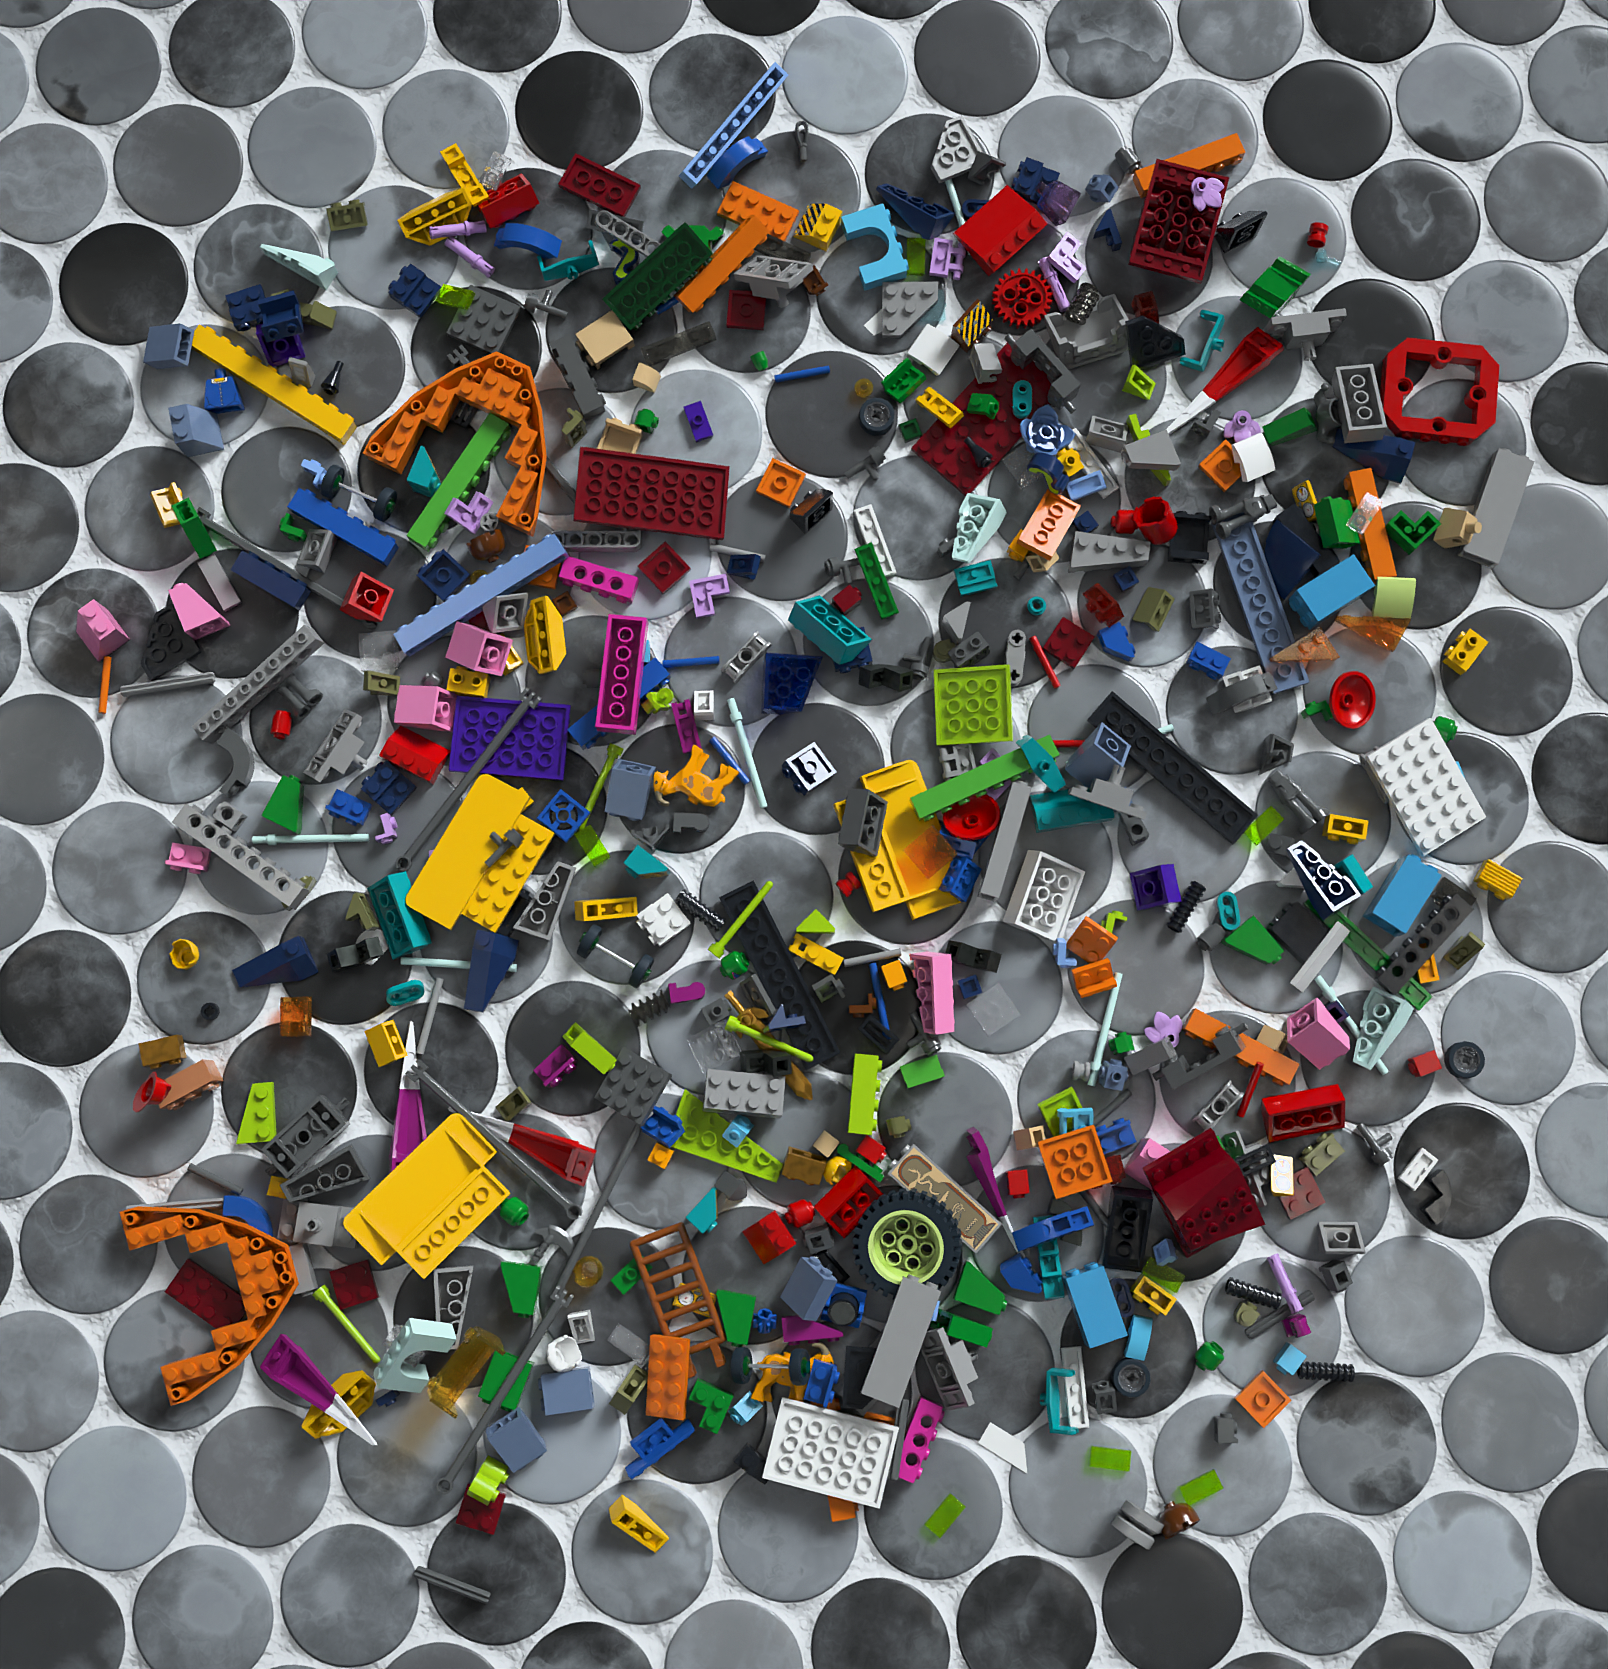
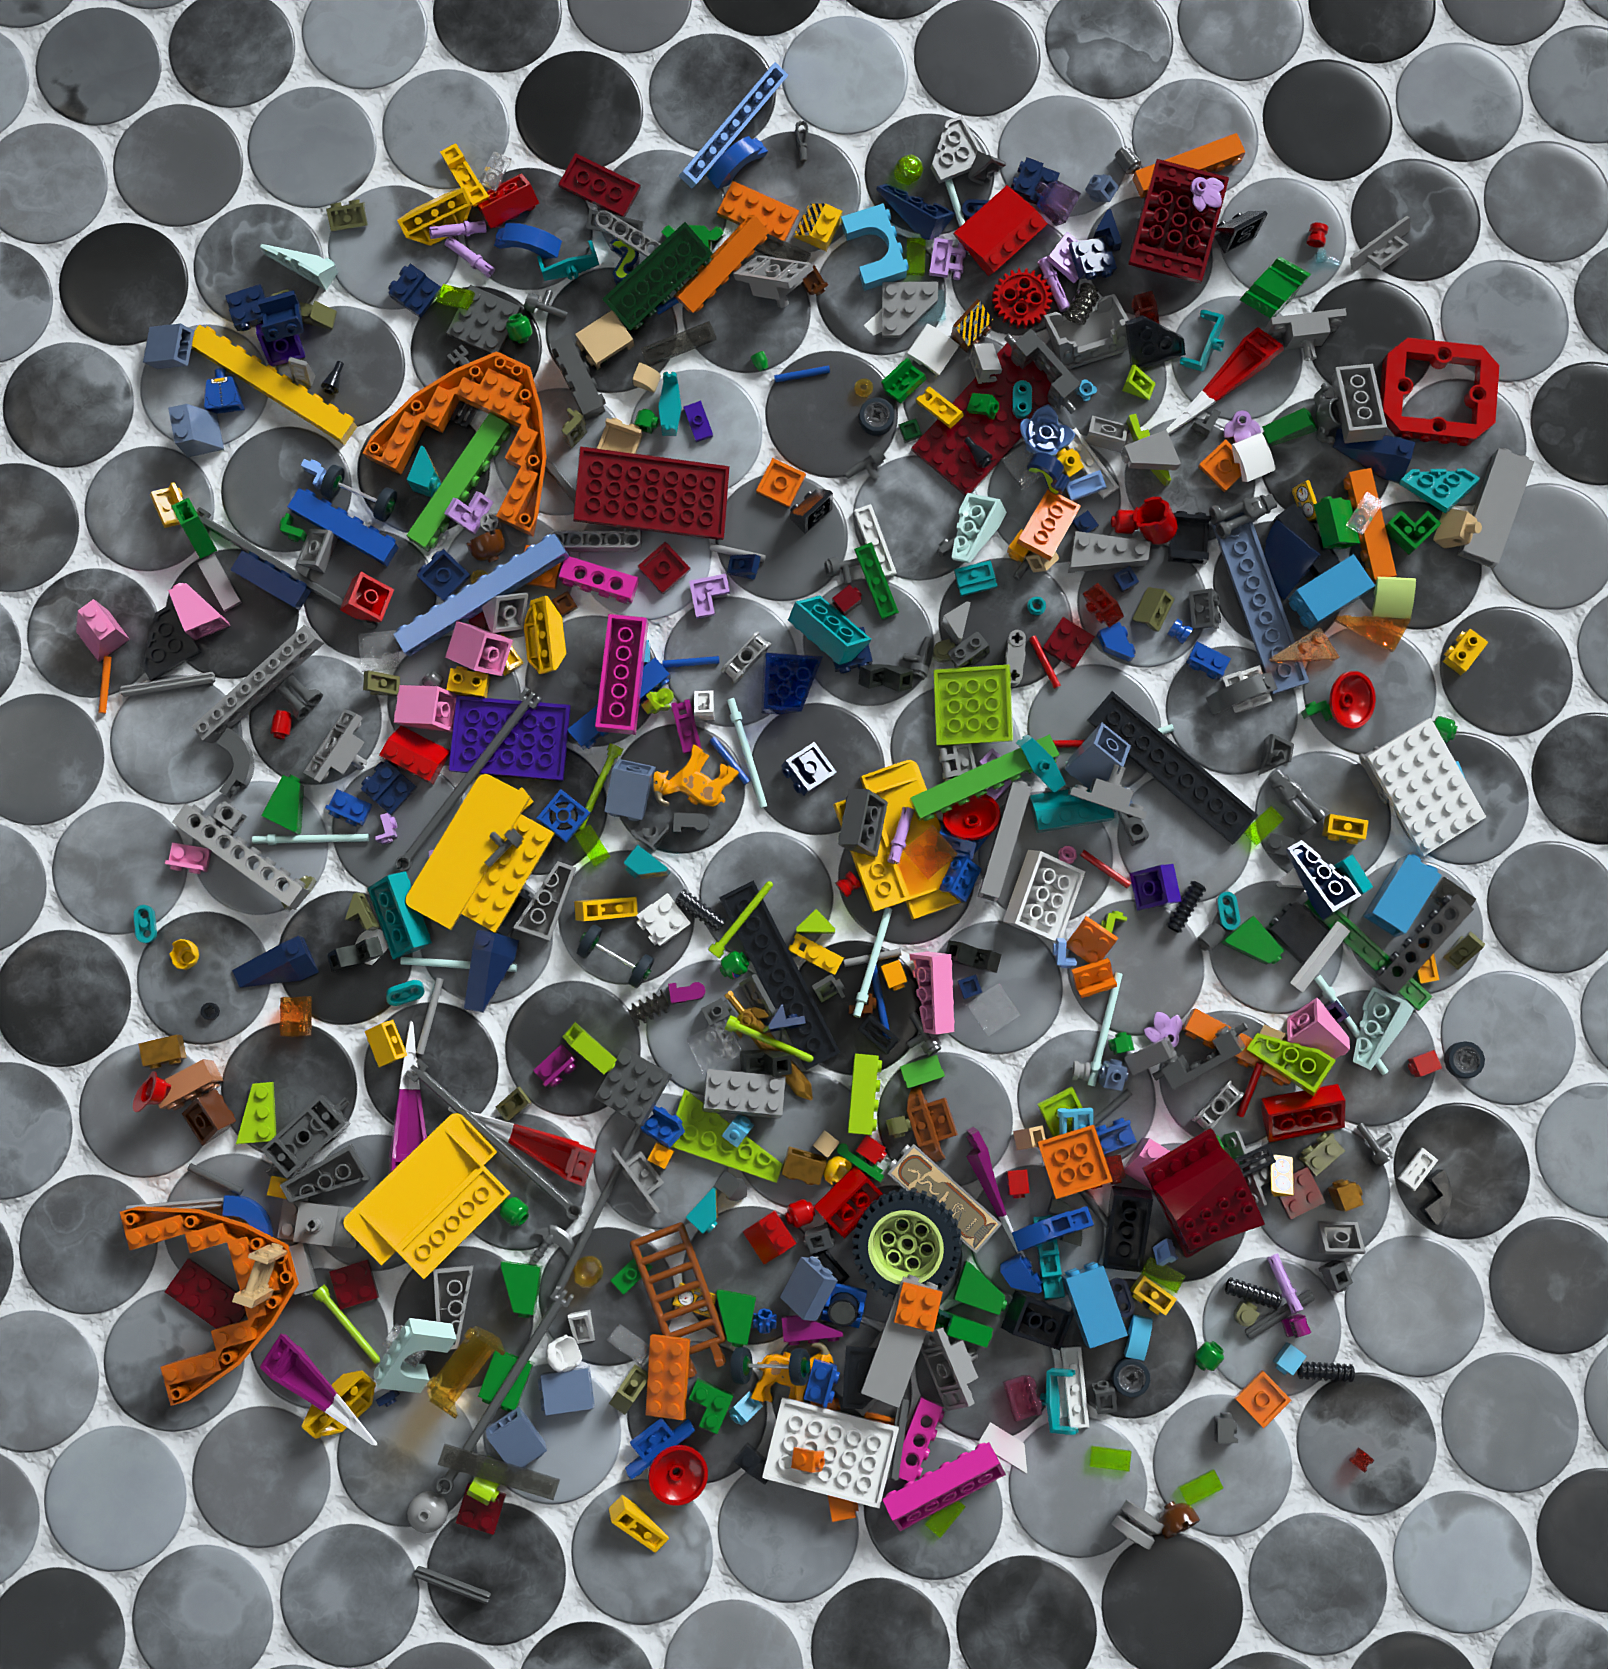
dark red plate [726,290,766,331] -> none
yellow brick [1473,859,1523,900] -> none
none -> teal plate [134,905,157,944]
none -> reddish brown slope [182,1089,236,1146]
none -> tan fence [232,1243,288,1308]
none -> light grey cylinder [407,1491,449,1533]
none -> clear smoke plate [438,1444,560,1500]
none -> green head [506,314,532,343]
none -> light grey bracket [610,1147,664,1214]
none -> red dish [648,1445,708,1506]
none -> teal piece [658,372,682,436]
none -> orange bracket [791,1447,825,1473]
none -> light aqua bar [853,908,892,1018]
none -> dark pink brick [882,1442,1006,1531]
none -> lavender pin [887,807,914,864]
none -> clear neon green hair [894,155,923,185]
none -> orange plate [894,1282,943,1332]
none -> dark orange plate [907,1085,958,1162]
none -> black slope [1001,1290,1074,1351]
none -> clear pink bracket [1003,1374,1042,1421]
none -> bright pink plate [1058,846,1077,864]
none -> dark blue plate [1068,238,1117,280]
none -> medium azure plate [1077,379,1097,402]
none -> red bar [1080,850,1131,888]
none -> blue wheel [1167,618,1193,644]
none -> lime wedge [1246,1033,1336,1096]
none -> pearl gold brick [1328,1179,1364,1212]
none -> clear red wheel [1349,1447,1375,1473]
none -> light grey bracket [1350,216,1411,271]
none -> teal plate [1399,468,1480,513]

